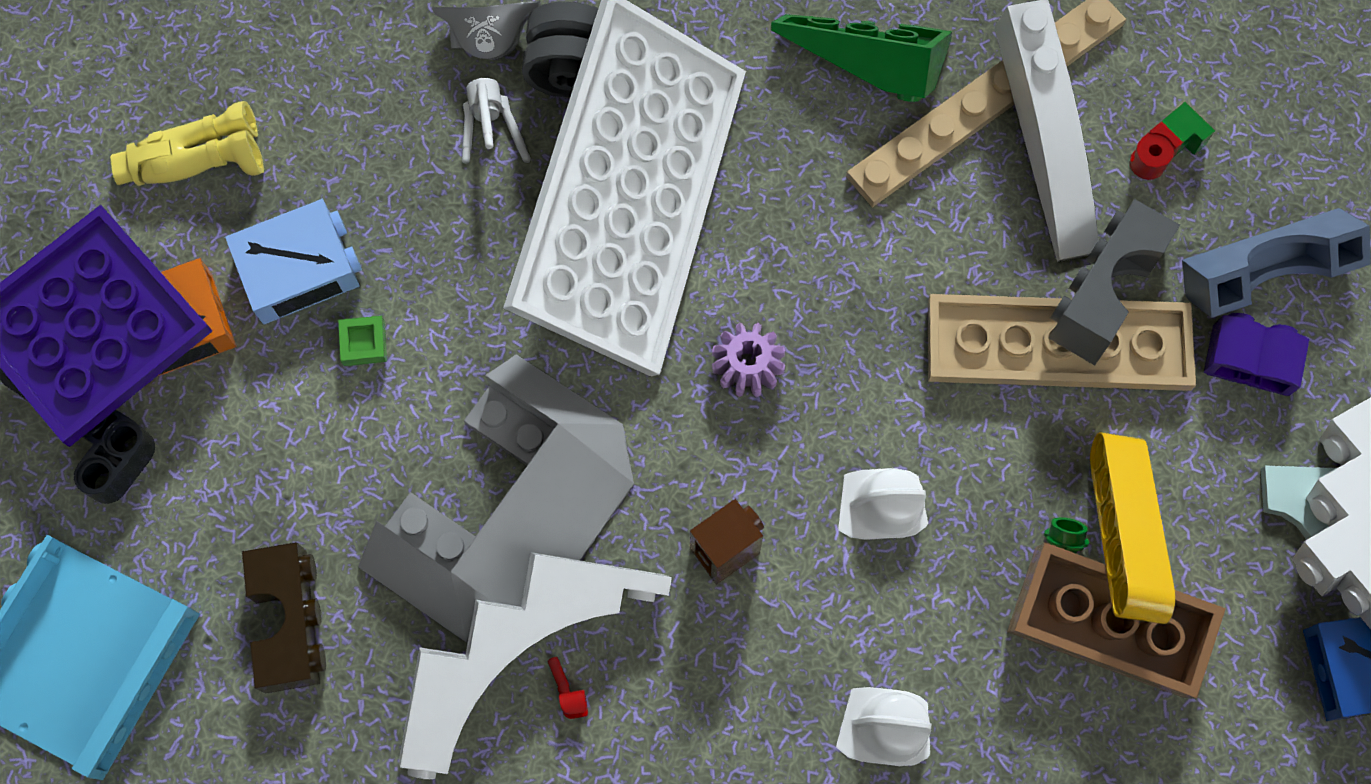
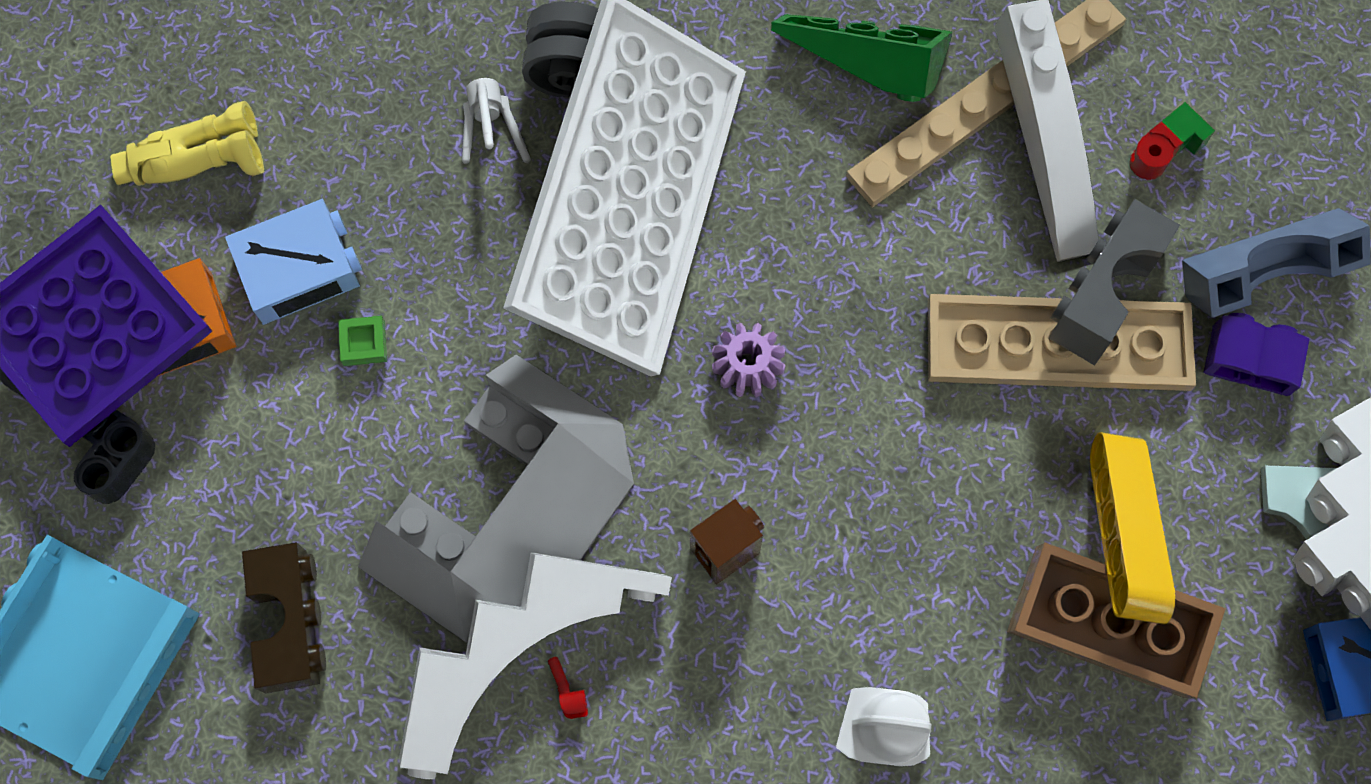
light grey hat [433,1,541,60] -> none
white piece [838,468,928,540] -> none
green plate [1044,517,1089,554] -> none

